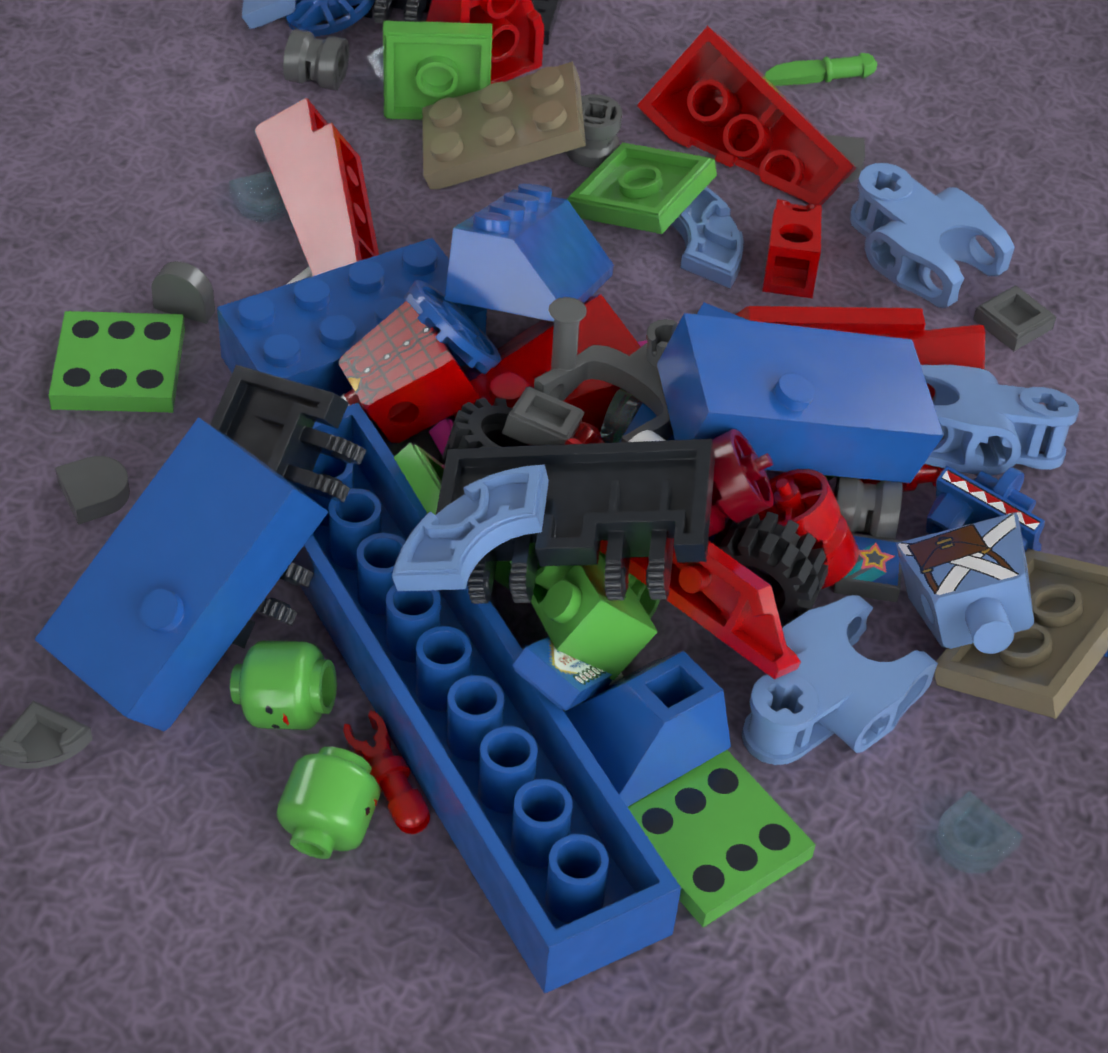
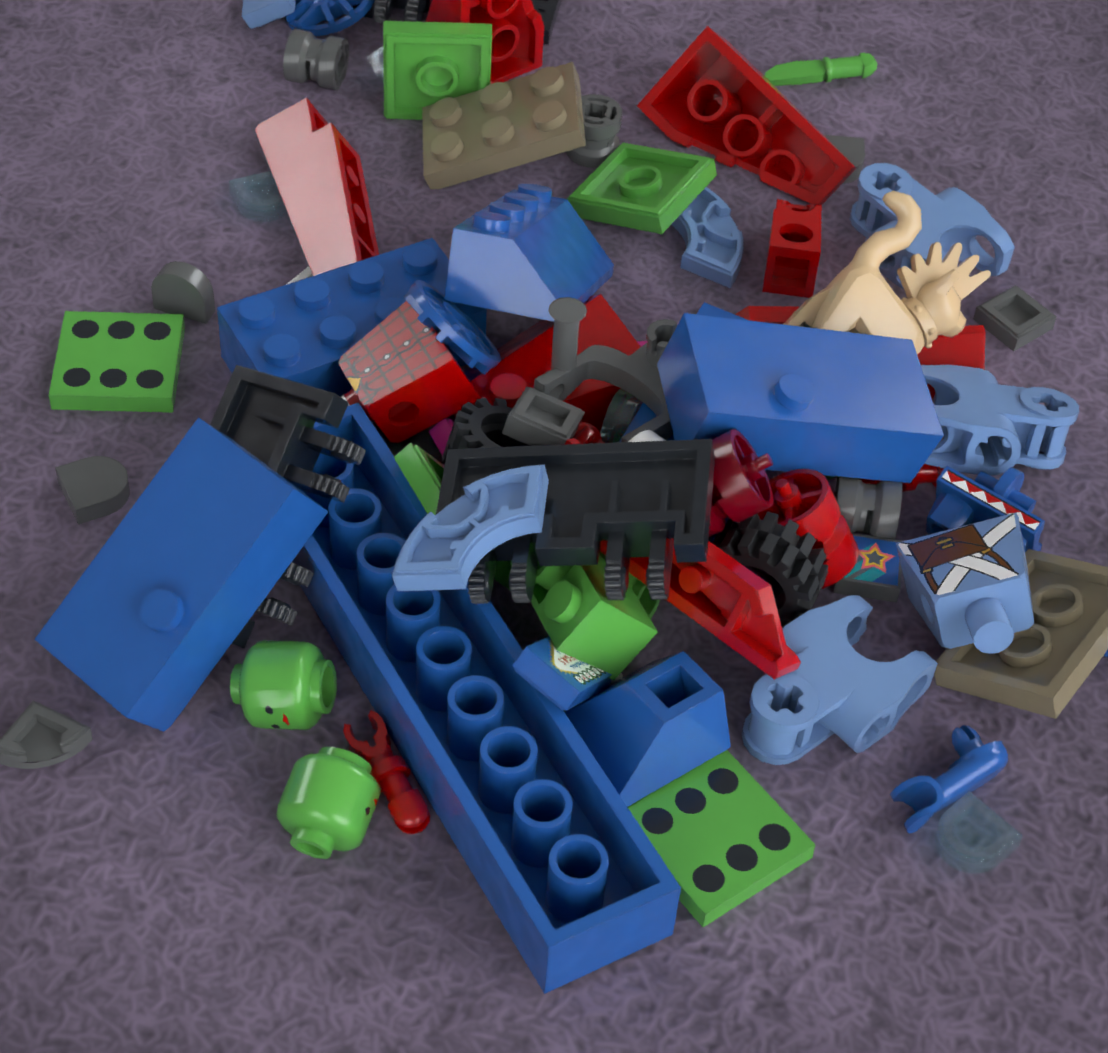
none -> tan animal [783,191,991,354]
none -> blue piece [890,725,1008,834]

